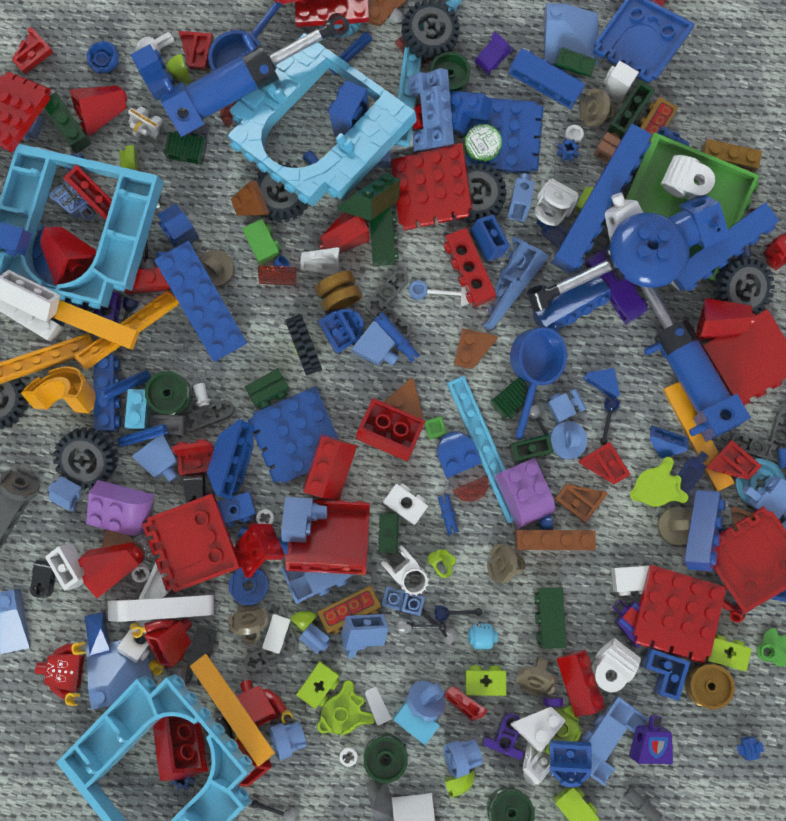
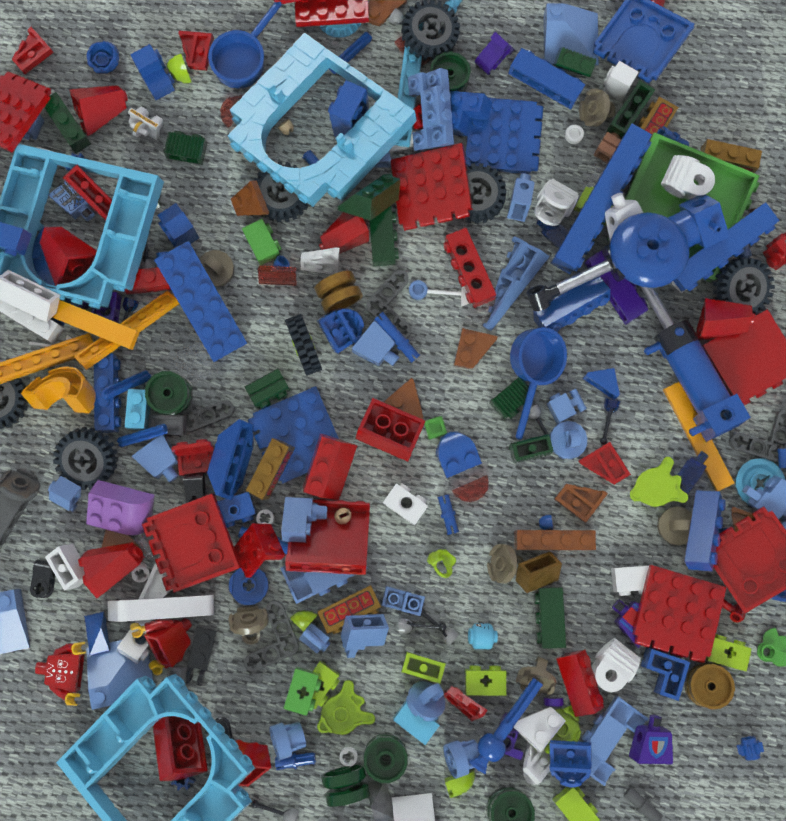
lime brick [119,145,138,171] -> none
white axle [137,32,174,55] -> none
blue piece [161,13,349,137] -> none
light orange tile [190,654,275,766] -> none
white pin [193,383,211,409] -> none
red torso [234,680,293,740] -> none
white sticker [262,614,290,654] -> none
white sticker [365,687,392,726] -> none
dark green brick [378,513,399,554] -> none
white piece [381,545,429,596] -> none
hinge [435,605,482,622] -> none
medium azure tile [447,376,514,523] -> none
tile [465,124,502,162] -> none
blue brick [470,214,510,262] -> none
medium lavender brick [494,458,555,529] -> none
blue gear [556,138,580,163] -> none
blue slope [650,425,688,458] -> none
red wing [706,440,762,480] -> none
none -> pearl gold brick [246,438,295,500]
none -> blue axle [275,752,316,770]
none -> tan hinge [277,119,294,135]
none -> bright green brick [283,667,322,716]
none -> dark green wheel [321,764,370,807]
none -> tan hinge [335,508,351,524]
none -> lime brick [401,652,446,683]
none -> blue piece [469,678,543,774]
none -> pearl gold brick [515,551,562,593]

